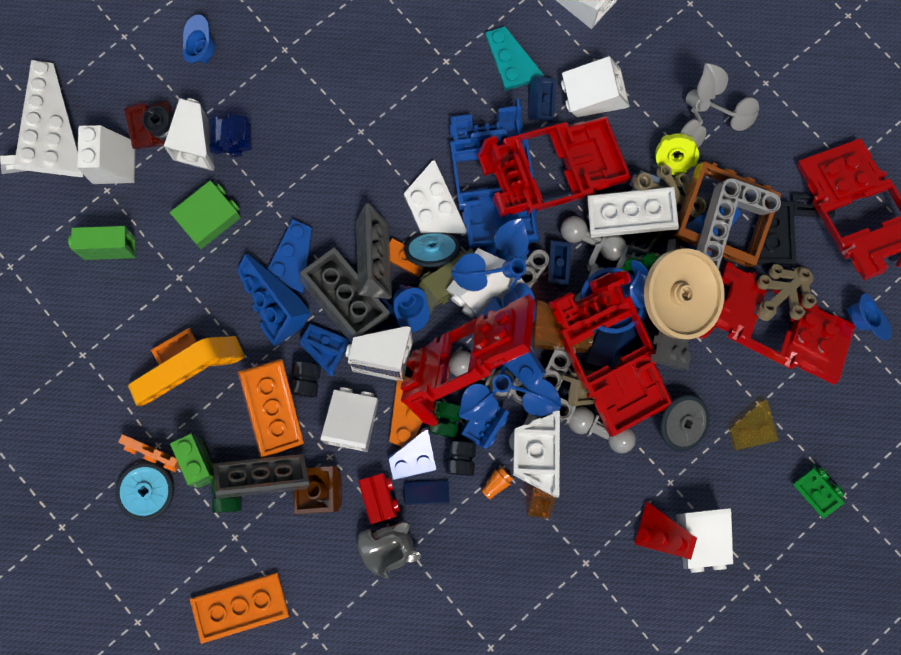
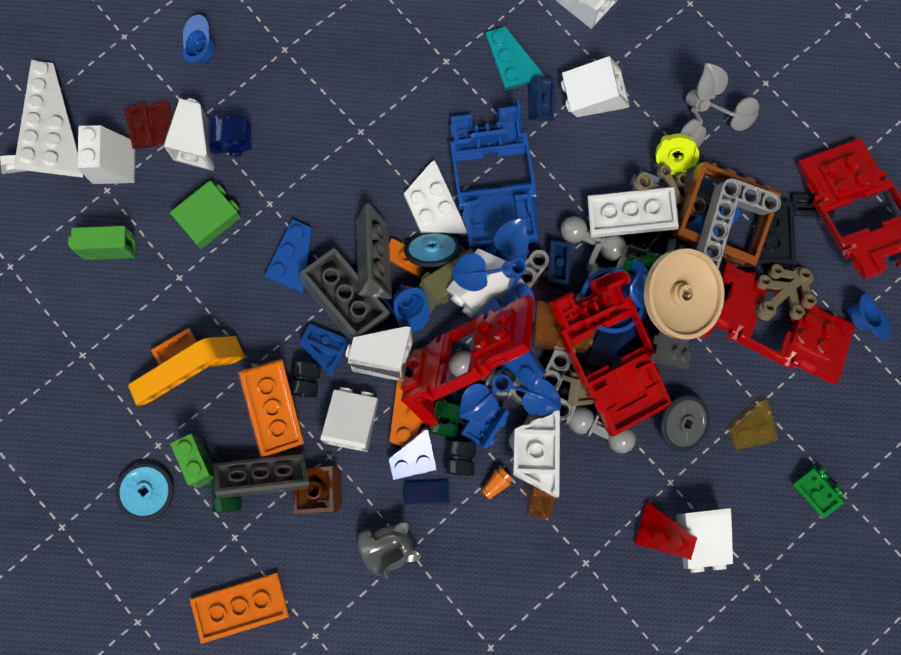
orange wing [118,434,181,472] -> none
black wheel [142,105,173,142] -> none
blue wedge [237,254,311,346] -> none
red brick [358,473,400,525] -> none
red piece [477,116,631,217] -> none

